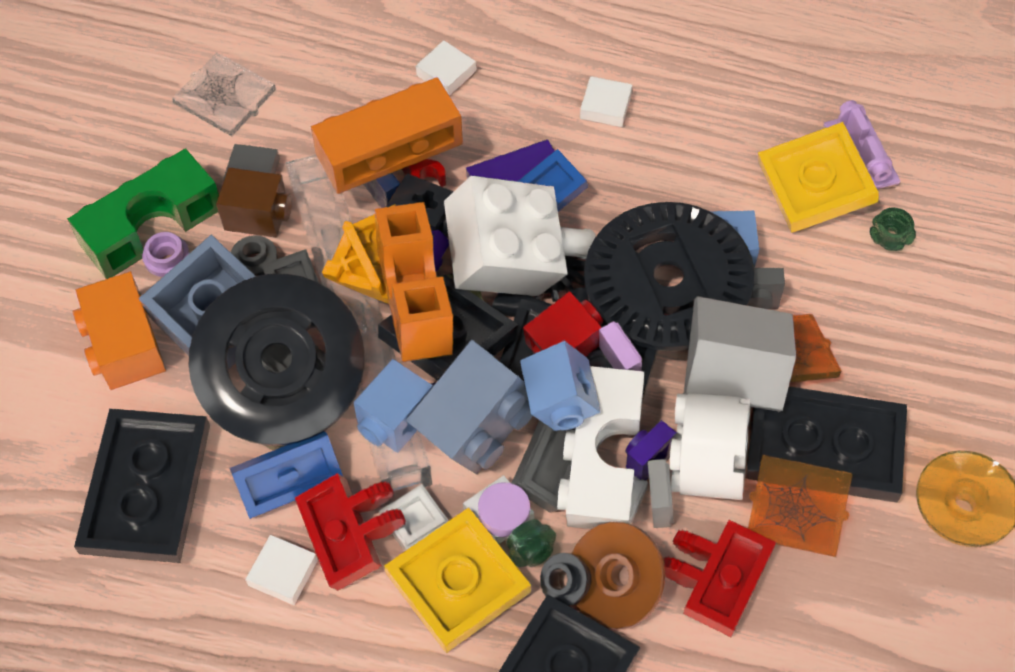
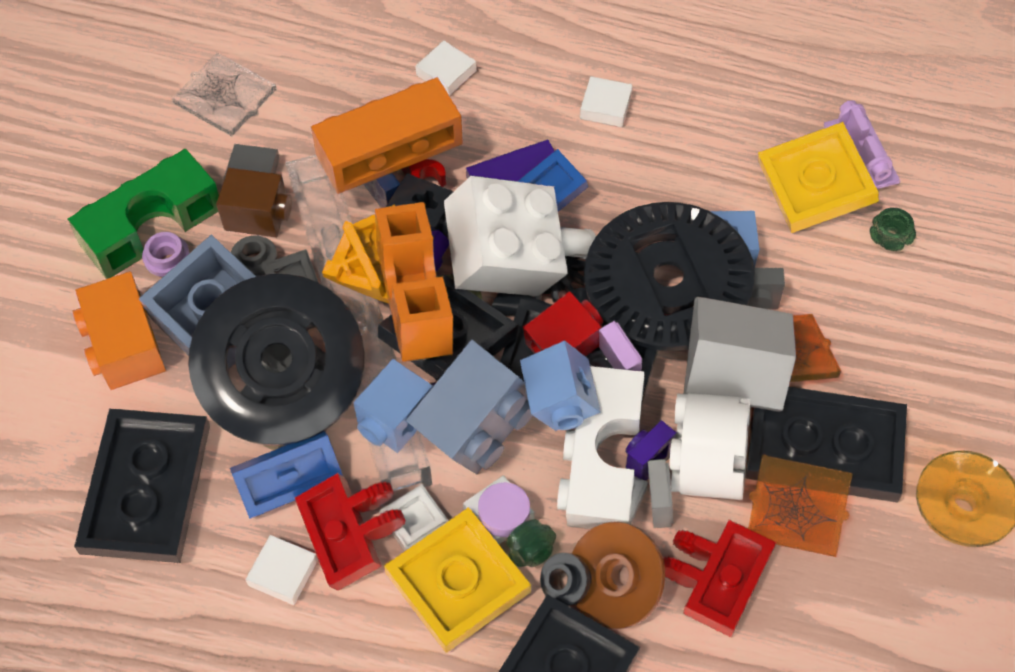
dark grey tile [512,420,576,513] -> none

